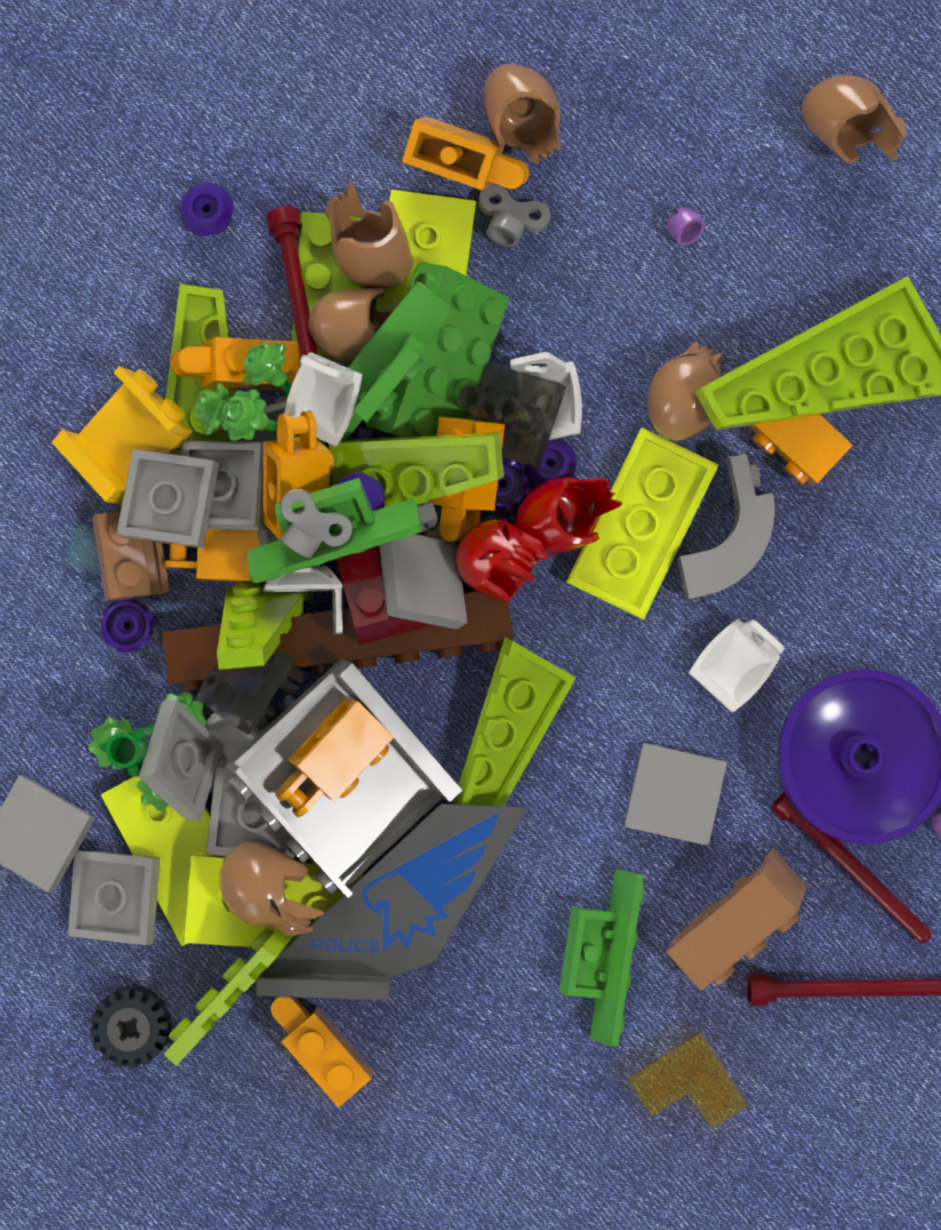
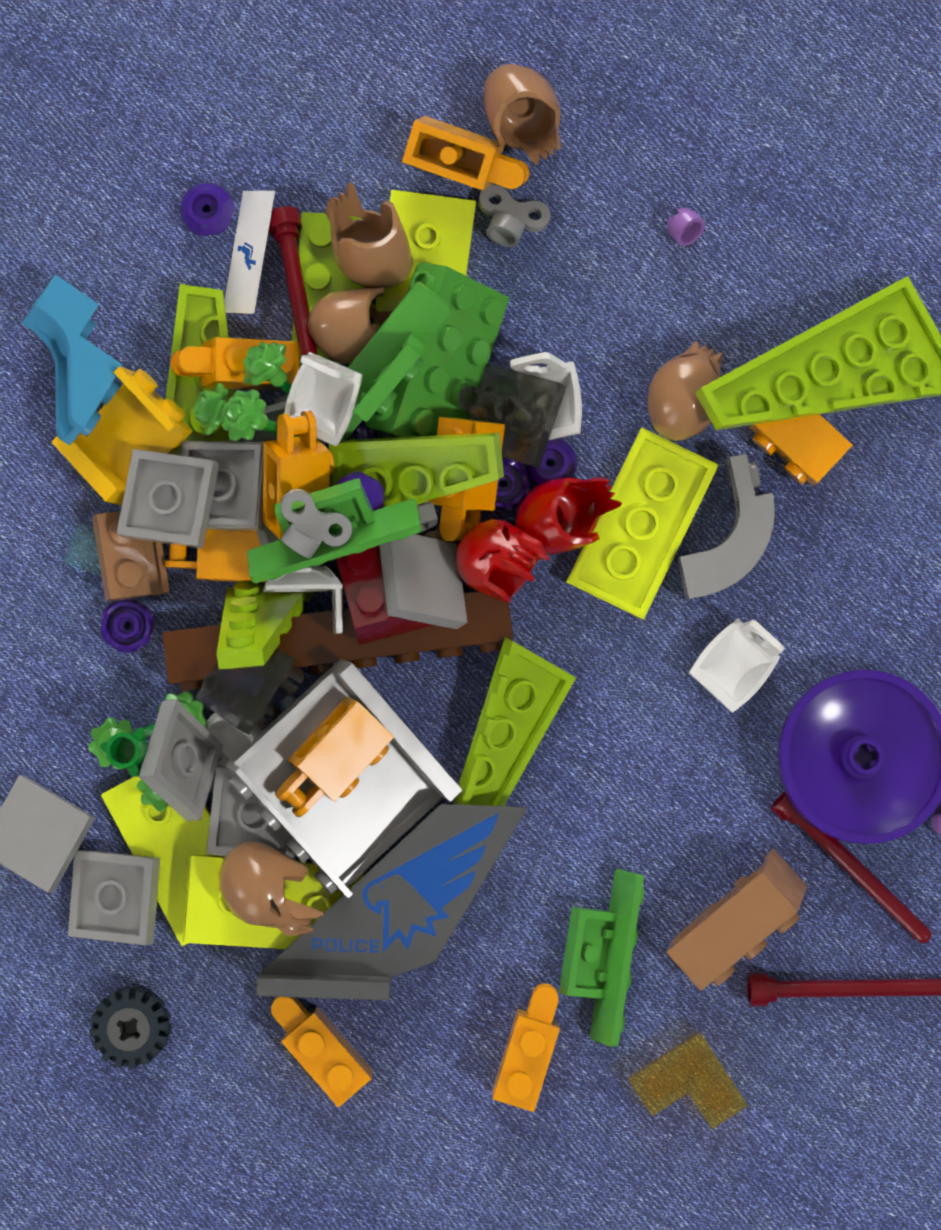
lime wing [163,927,293,1066] -> none
light grey tile [624,742,727,846] -> none
medium nougat helmet [802,74,906,164] -> none
none -> dark azure arch [21,274,123,445]
none -> white sticker [224,191,275,314]
none -> light orange brick [492,983,560,1112]

